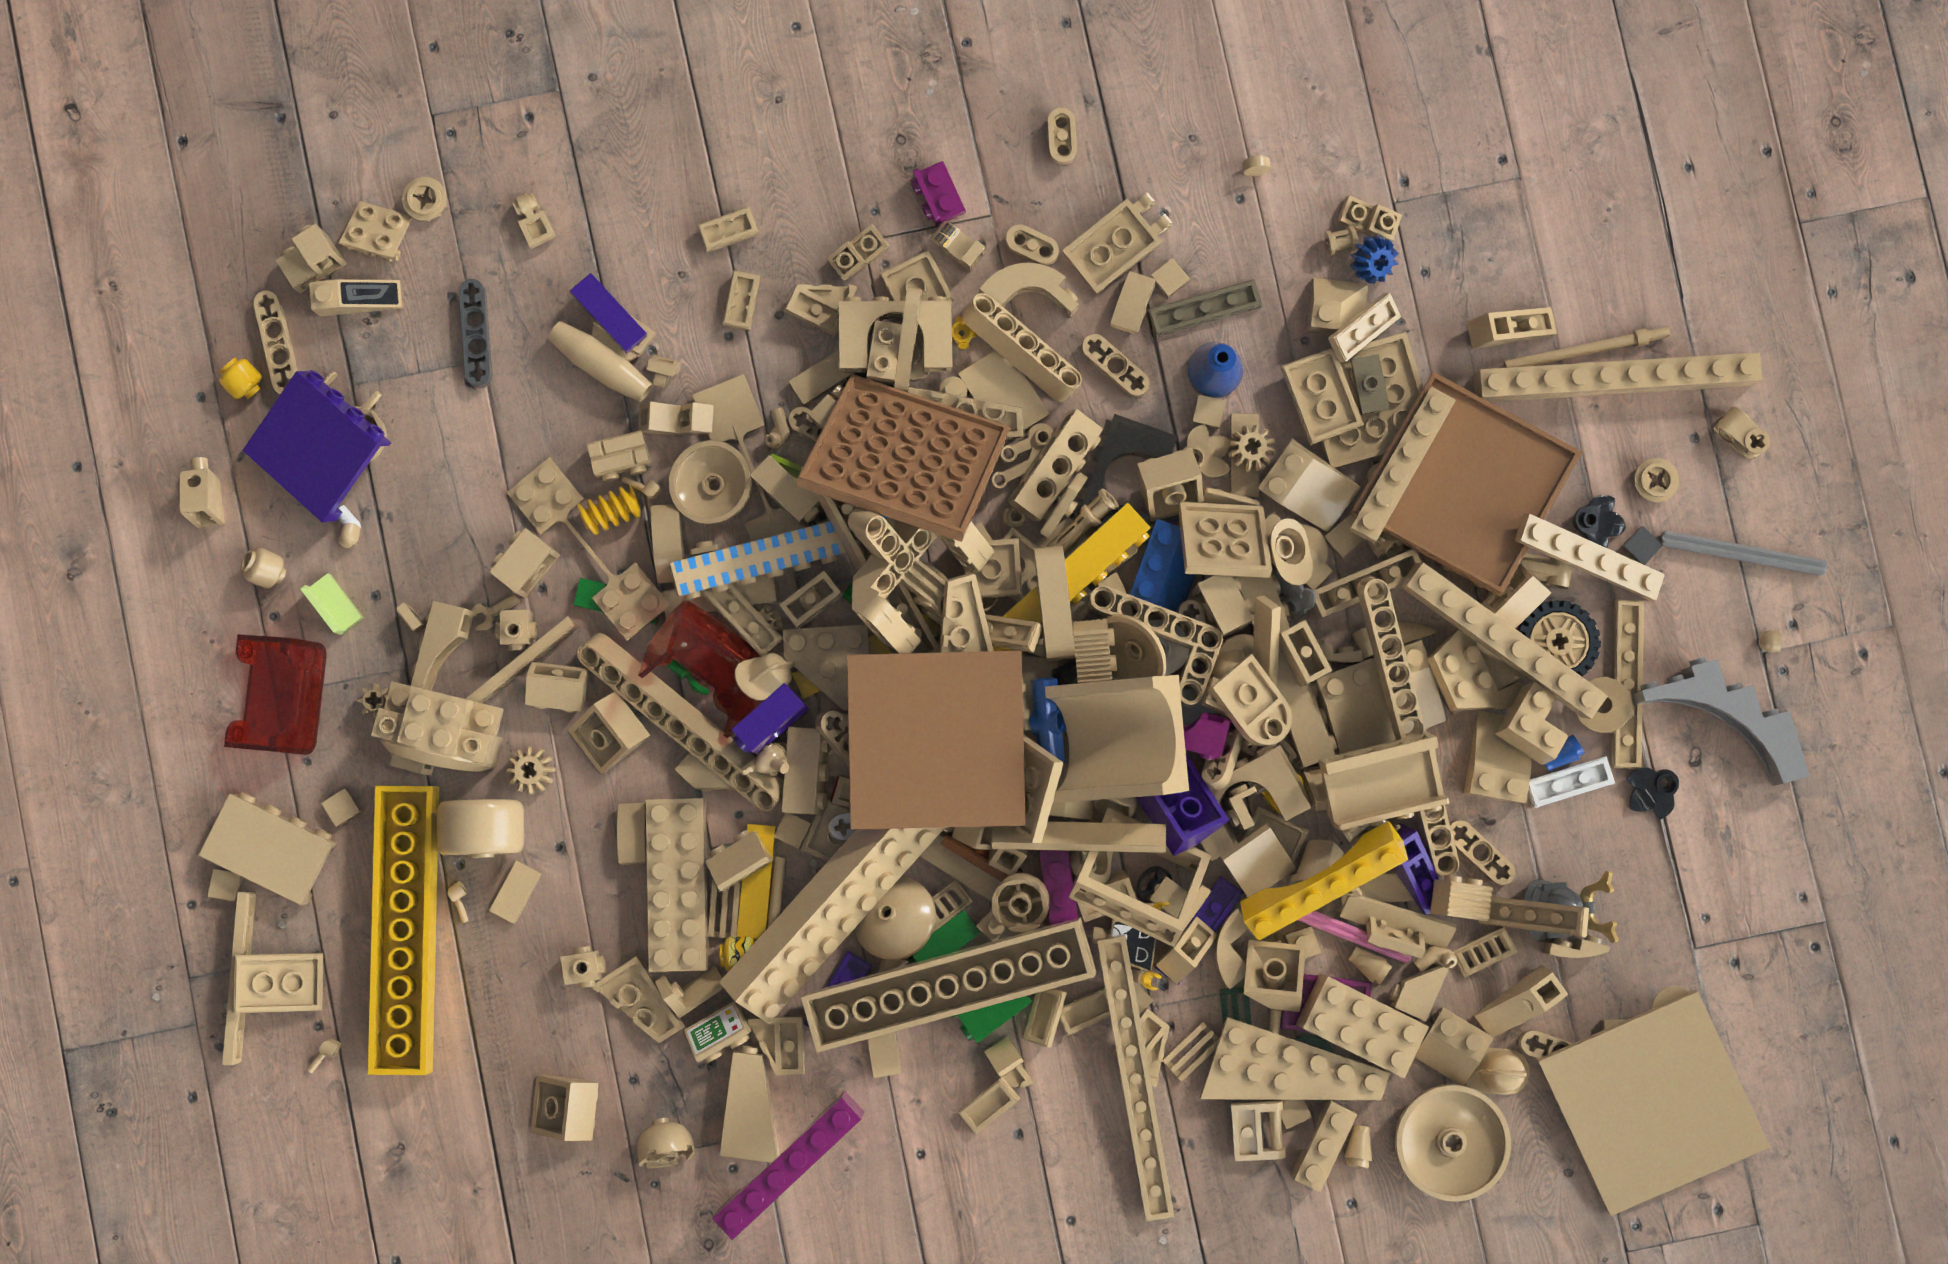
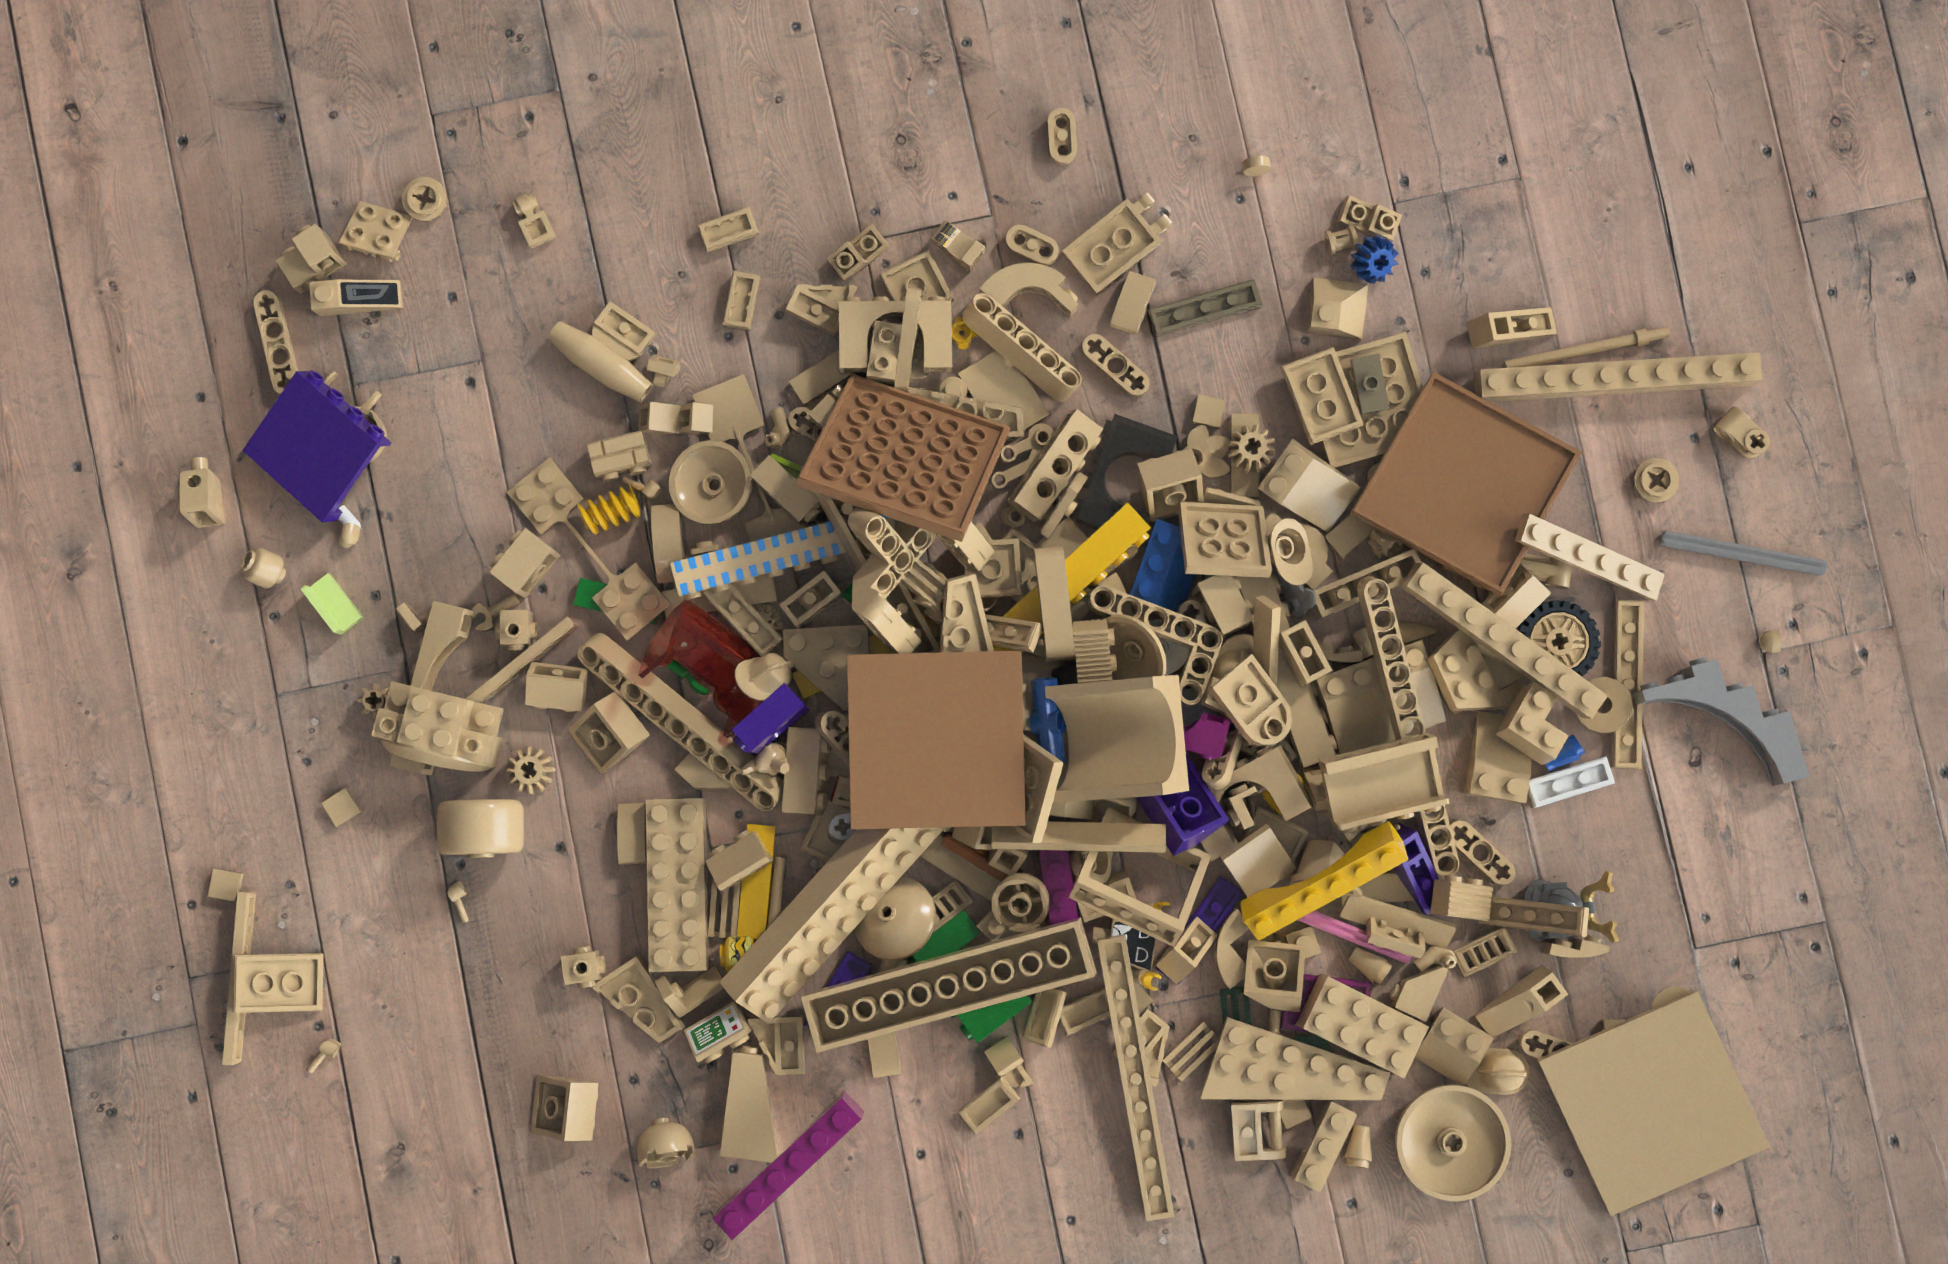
tan panel [199,791,337,905] -> none
yellow head [219,357,262,400] -> none
clear red windscreen [224,634,327,755] -> none
yellow brick [368,786,439,1075] -> none
dark grey beam [459,279,493,388] -> none
tan tile [489,860,543,924] -> none
dark purple tile [570,273,647,354] -> none
tan tile [774,813,812,849] -> none
magenta bracket [910,161,966,226] -> none
tan pin [1045,488,1119,552] -> none
tan piece [1136,866,1211,933] -> none
tan tile [1151,258,1190,298] -> none
blue cone [1188,342,1243,398] -> none
tan tile [1328,293,1401,362] -> none
tan plate [1350,387,1456,544] -> none
black plate [1573,495,1626,548] -> none
dark grey tile [1622,526,1663,565] -> none
black plate [1627,767,1679,819] -> none

